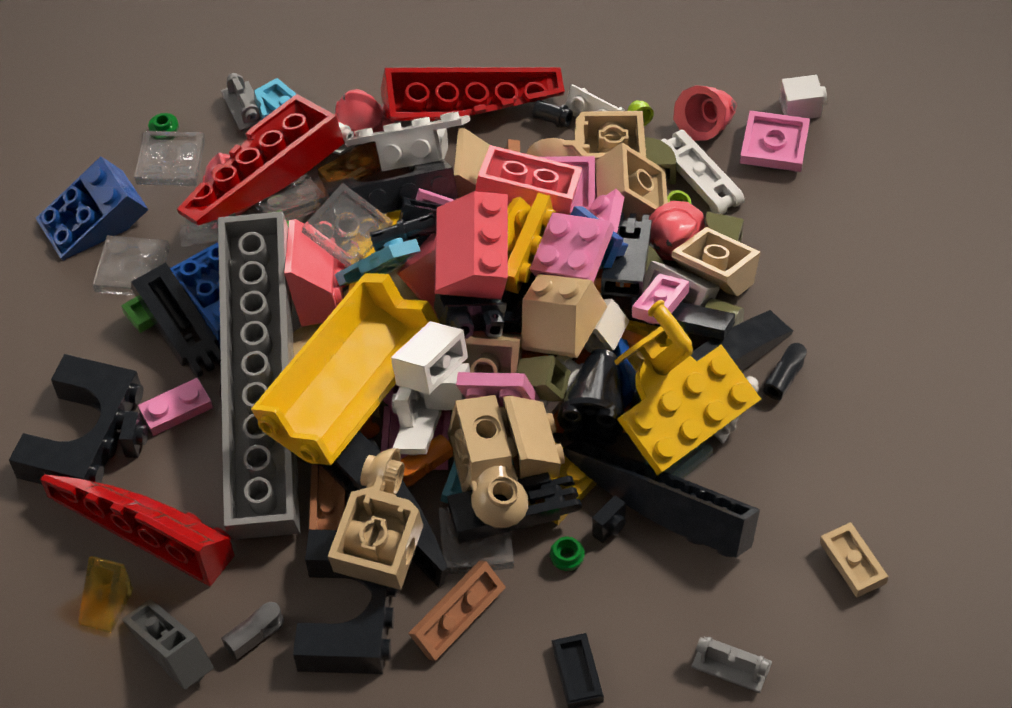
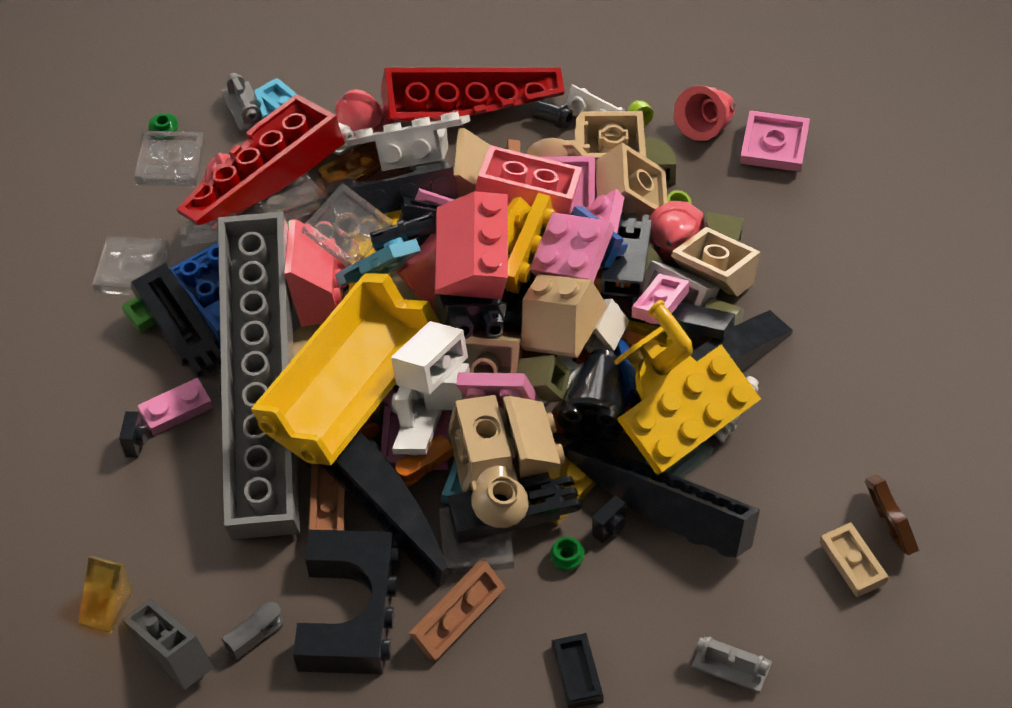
black arch [9,354,144,485] -> none
blue slope [36,156,149,260] -> none
red wedge [40,474,235,587] -> none
tan brick [328,448,423,590] -> none
white plate [661,129,745,215] -> none
black bar [763,343,807,400] -> none
white brick [779,75,827,118] -> none
none -> reddish brown tile [865,474,919,555]

